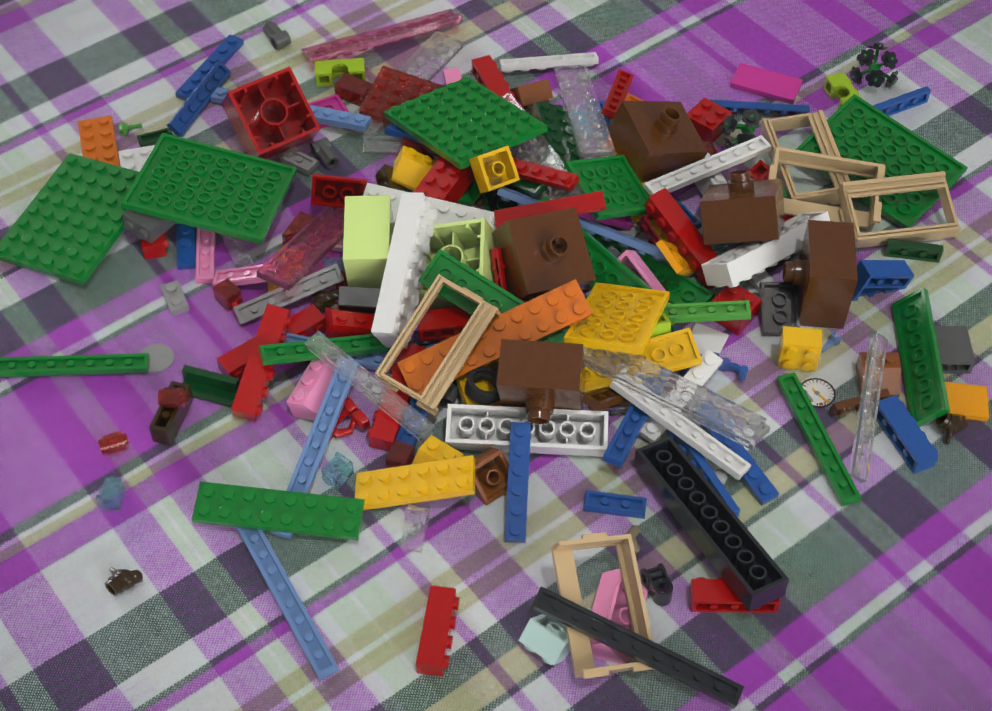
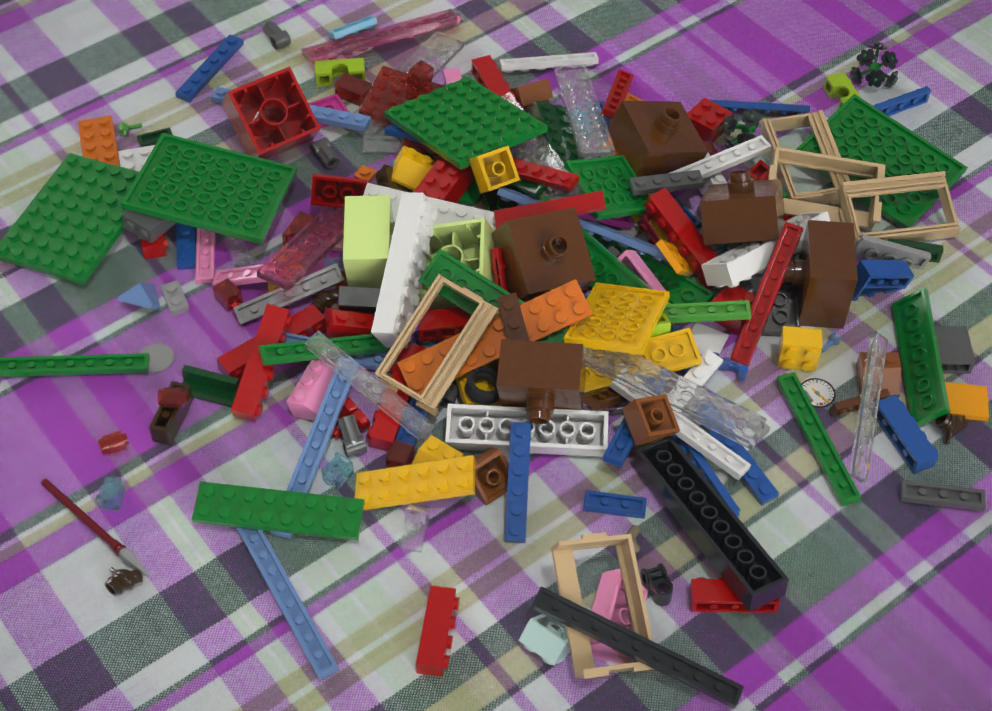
blue plate [166,60,231,137] -> none
light grey plate [280,147,319,175] -> none
dark pink tile [730,63,803,104] -> none
none -> dark red piece [41,479,150,577]
none -> medium blue slope [118,283,160,309]
none -> medium azure plate [328,16,378,41]
none -> dark grey piece [337,415,367,457]
none -> orange plate [353,164,377,183]
none -> clear red brick [407,60,434,90]
none -> reddish brown plate [497,292,530,341]
none -> dark orange slope [622,394,680,446]
none -> dark grey plate [629,170,704,196]
none -> red tile [731,222,804,366]
none -> light grey wing [855,234,931,269]
none -> dark grey plate [900,480,986,511]

